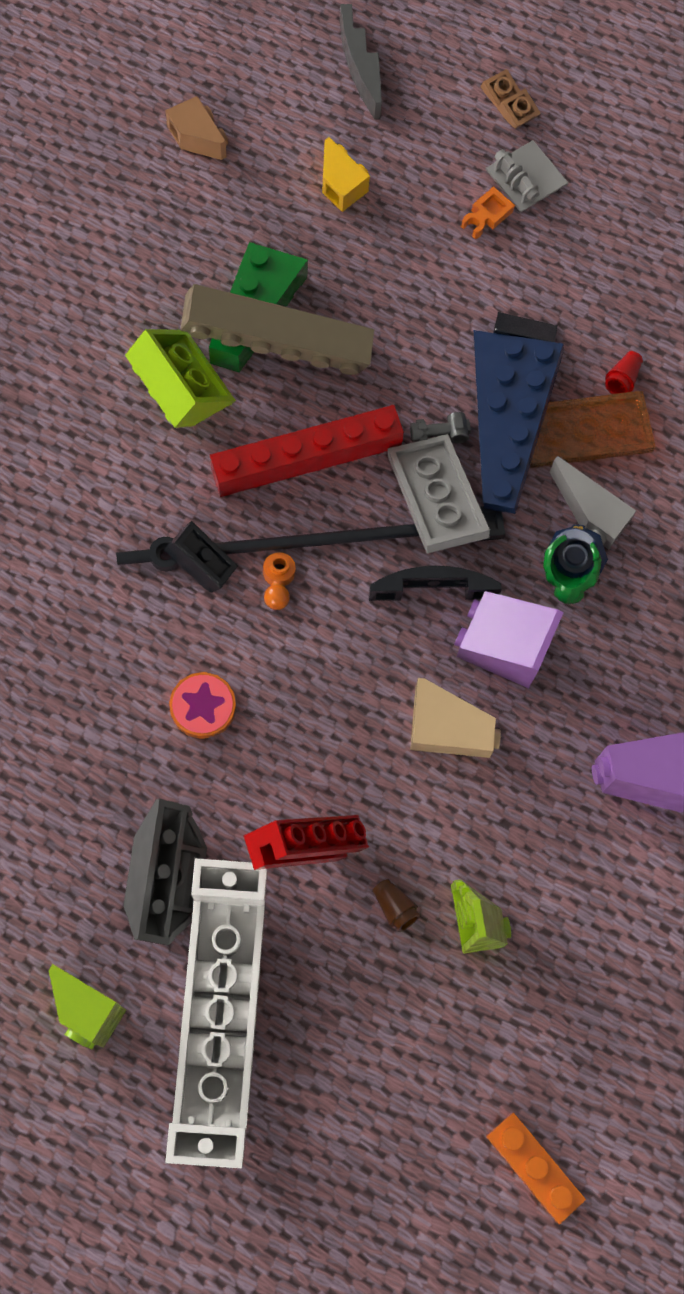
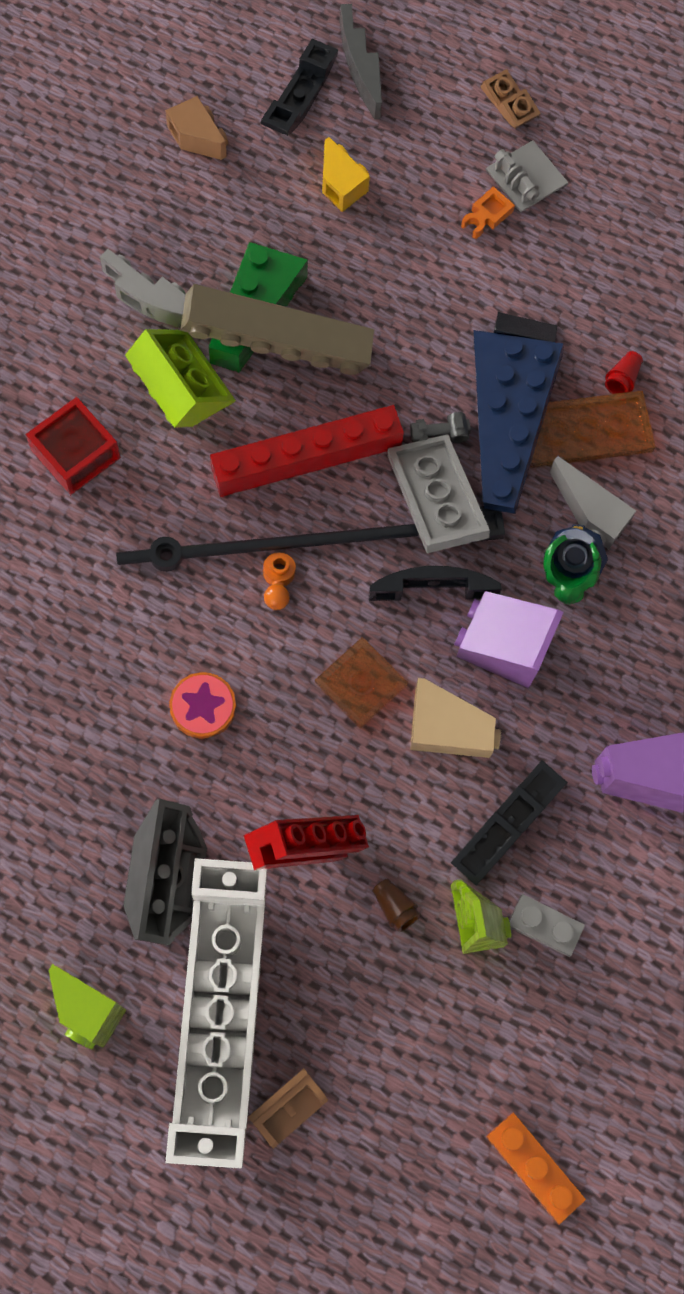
black slope [164,521,238,593] -> none
none -> piece [25,397,121,496]
none -> light grey slope [100,249,186,328]
none -> medium nougat hinge [248,1068,328,1149]
none -> black slope [261,39,338,136]
none -> clear orange plate [315,637,408,729]
none -> black slope [451,760,568,886]
none -> light grey plate [509,894,585,957]

